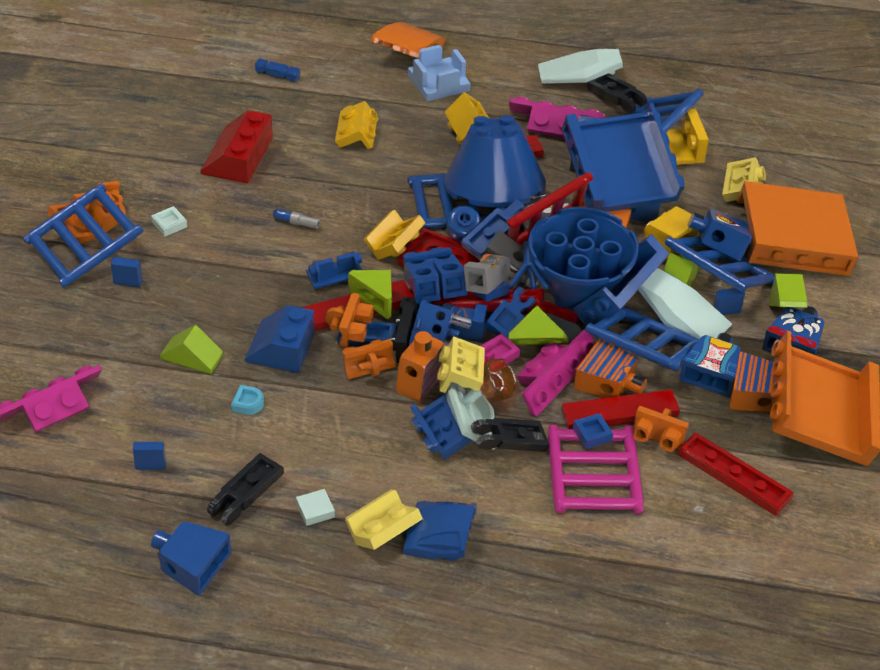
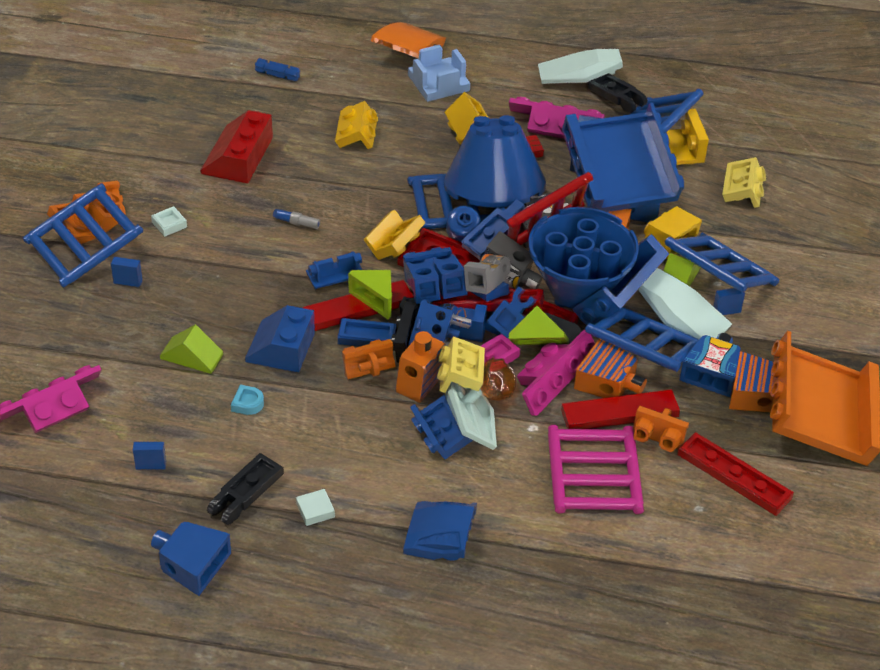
orange hips [325,293,373,348] -> none
light yellow bracket [345,489,423,550] -> none
black hinge [471,418,550,452] -> none
blue plant [509,241,549,289] -> none
blue tile [573,413,613,449] -> none
blue torso [688,209,752,261] -> none
orange panel [737,181,859,276] -> none
torso [762,306,825,355] -> none
lime slope [769,273,807,308] -> none

